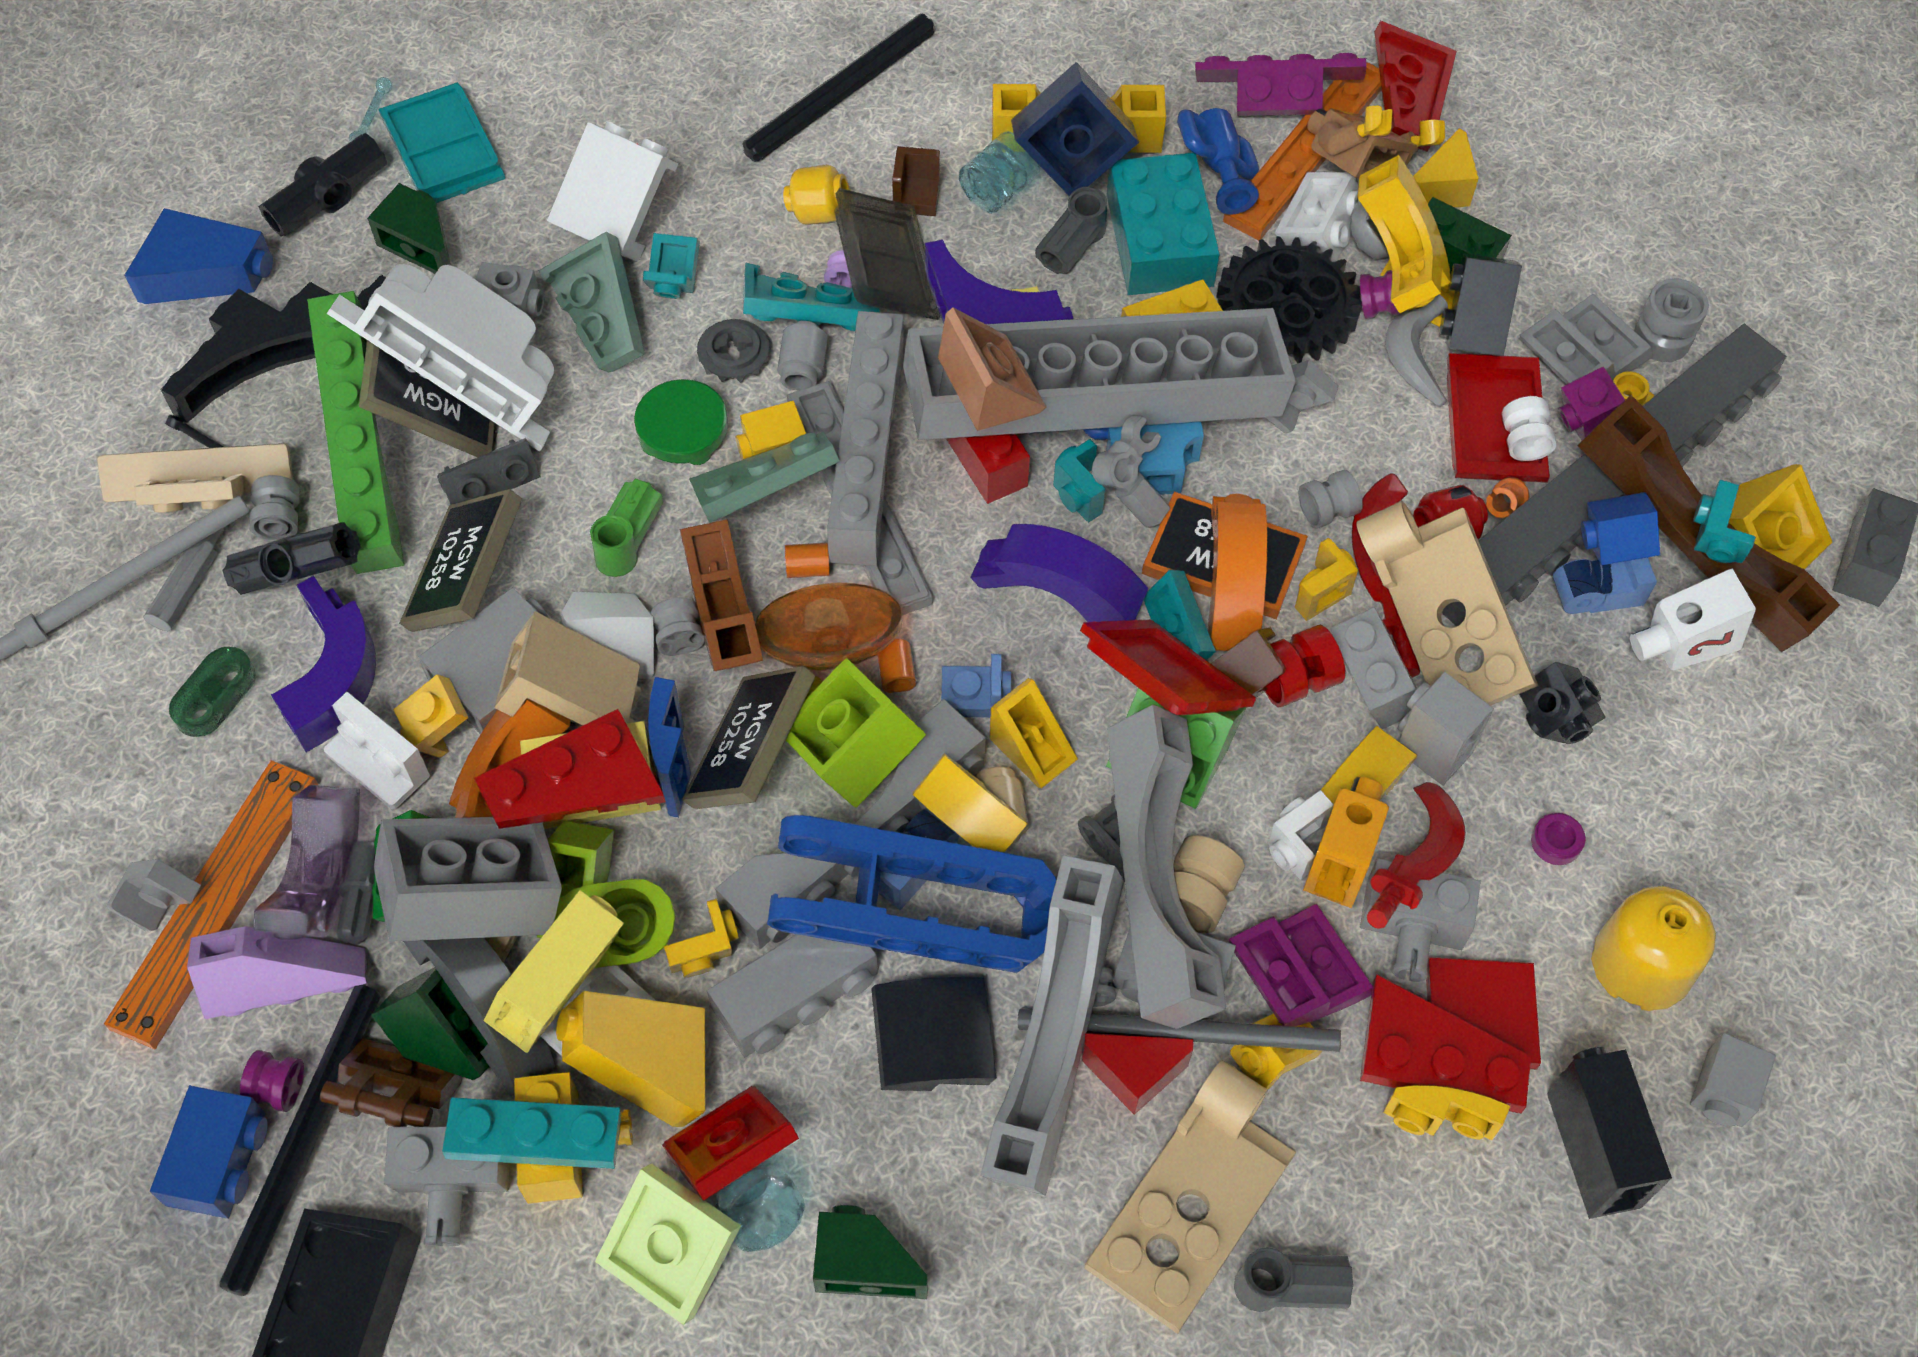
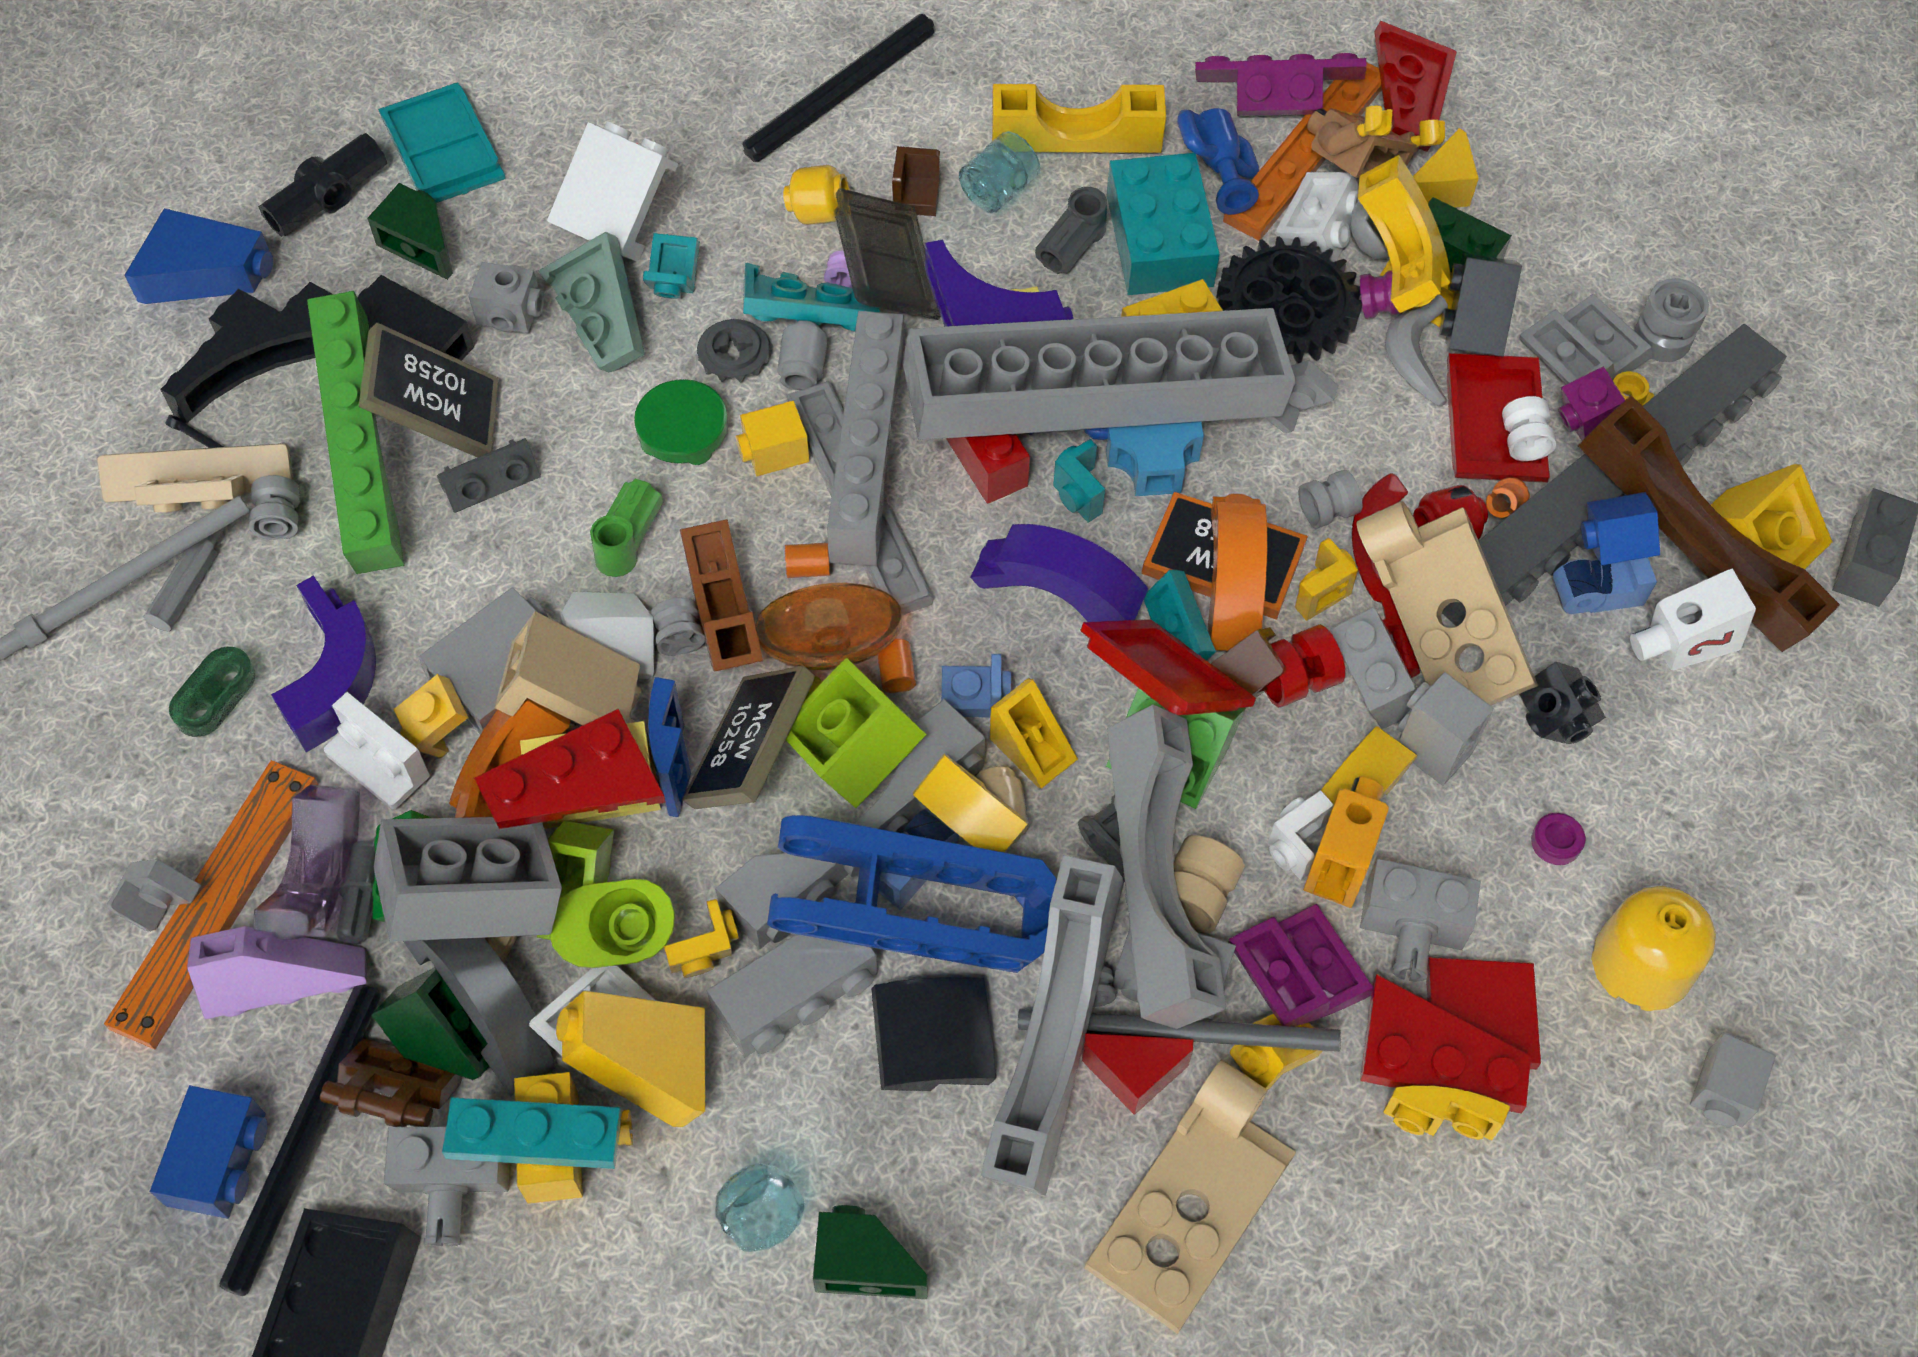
black piece [222,522,362,595] -> none
magenta wheel [240,1050,305,1112] -> none
white brick [327,264,554,451] -> none
clear light blue hinge [348,77,392,142] -> none
tile [399,489,522,632] -> none
light yellow window [484,890,624,1053] -> none
yellowish green plate [595,1163,741,1325] -> none
red tile [662,1085,799,1201] -> none
sand green wing [689,432,840,523] -> none
nougat slope [938,307,1047,431] -> none
dark blue brick [1011,62,1139,197] -> none
light grey bar [1092,416,1171,527] -> none
dark grey piece [1234,1247,1353,1312] -> none
red sword [1367,782,1466,929] -> none
black brick [1547,1047,1672,1219] -> none
teal bracket [1693,480,1756,563] -> none

